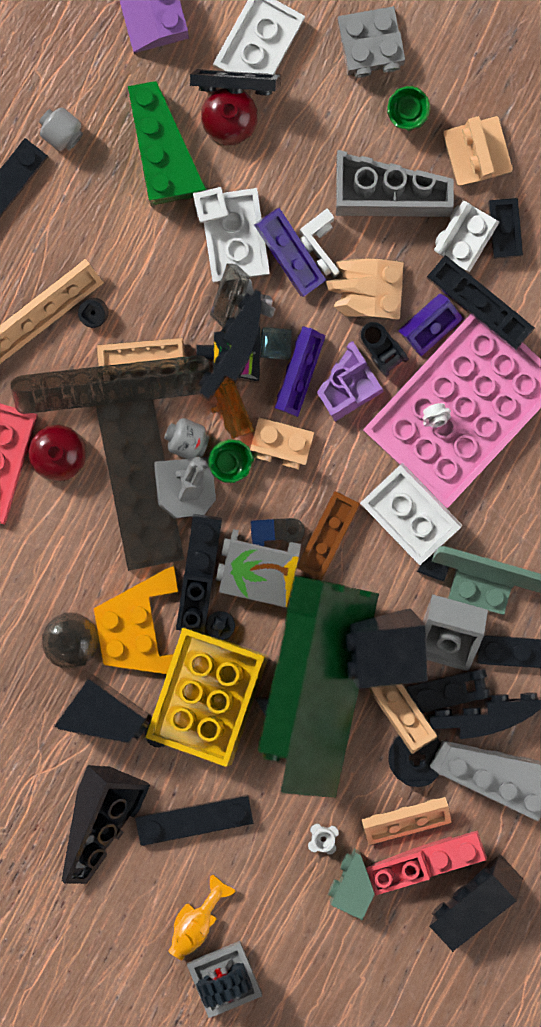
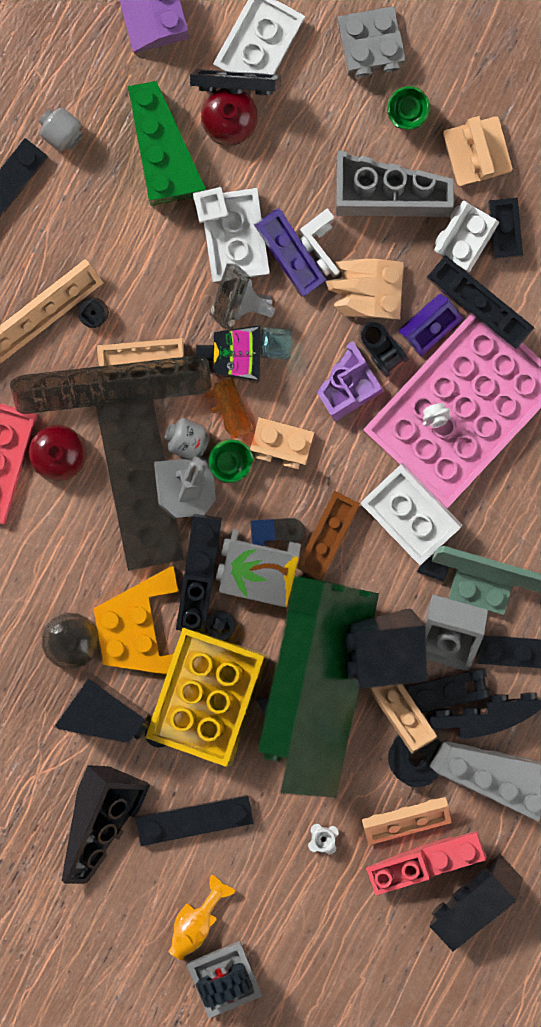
black slope [198,289,261,401] -> none
dark purple plate [275,326,326,417] -> none
sand green slope [328,848,375,920] -> none

